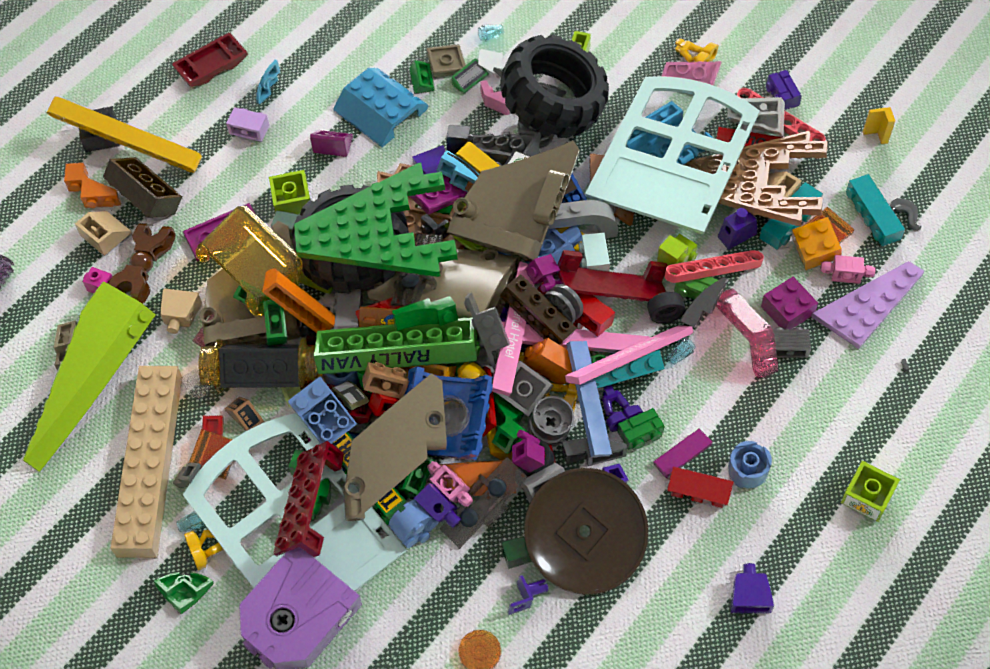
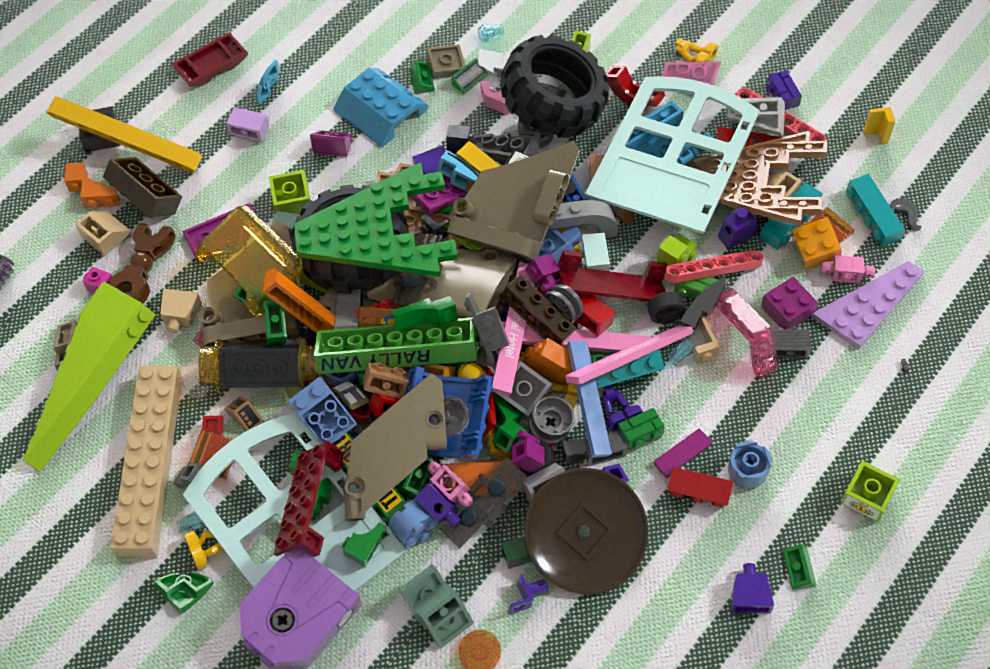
none -> green arch [342,523,387,567]
none -> sand green bracket [398,564,474,649]
none -> red arch [606,65,666,111]
none -> tan bracket [693,316,721,363]
none -> green slope [783,544,817,590]

